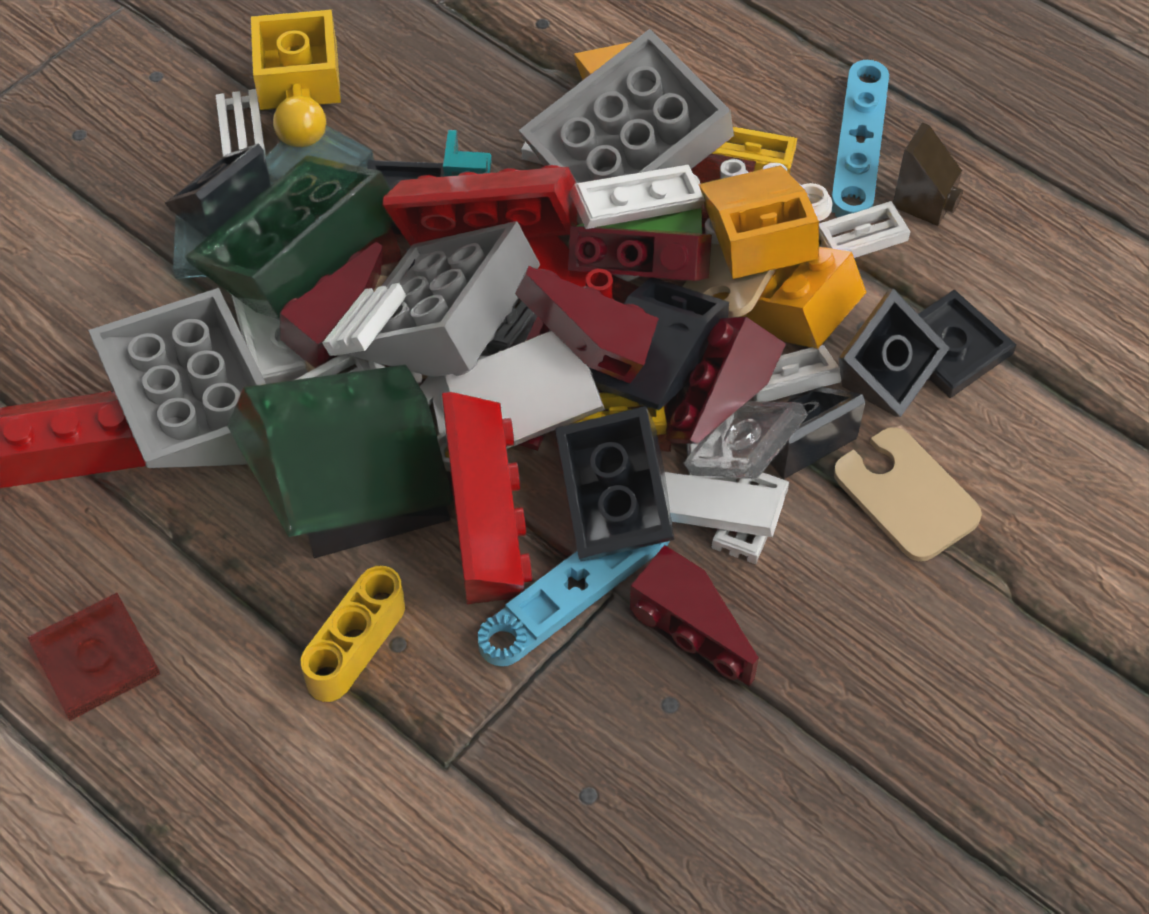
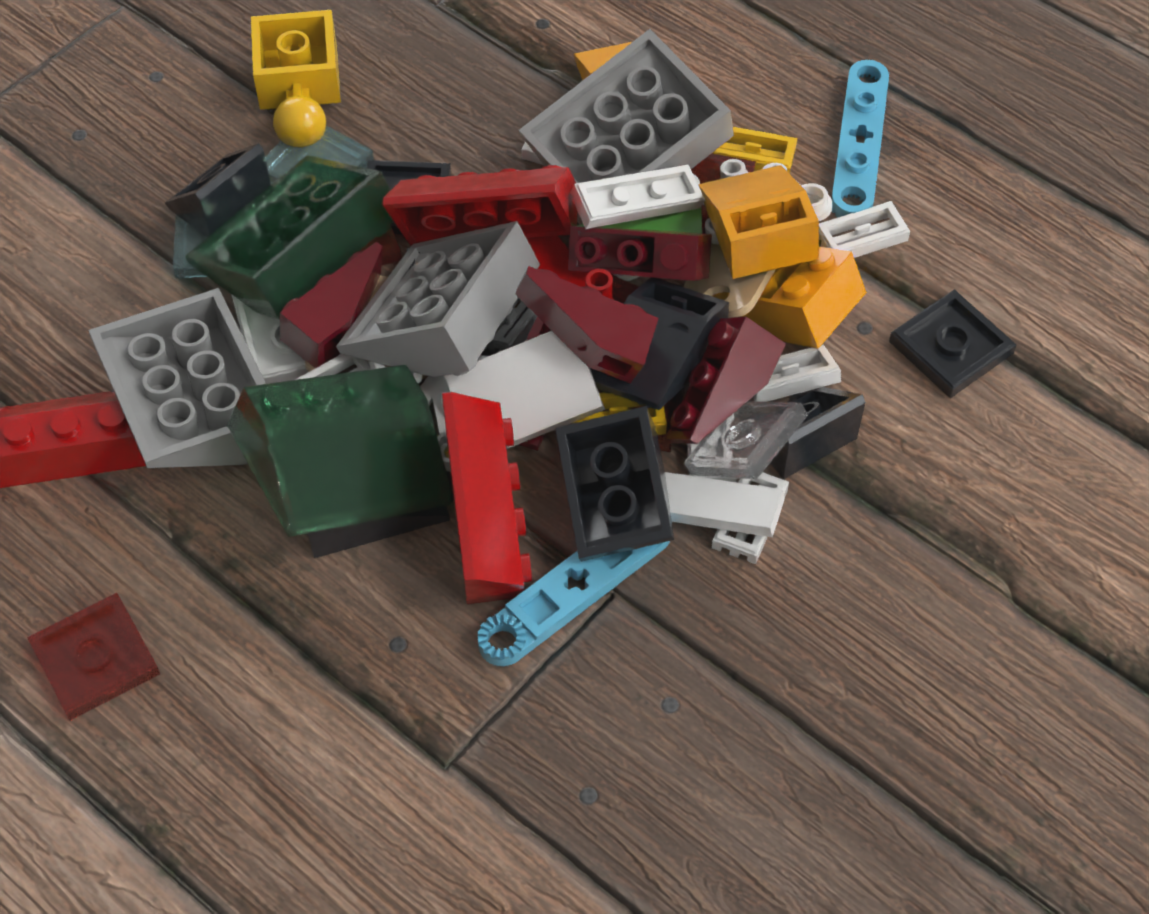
white tile [216,89,266,158] -> none
yellow beam [301,566,405,702] -> none
white tile [323,283,407,356] -> none
teal panel [443,130,492,177] -> none
dark red slope [630,545,759,686] -> none
tan piece [834,427,982,562] -> none
black slope [838,289,950,417] -> none
dark brown slope [893,122,963,226] -> none

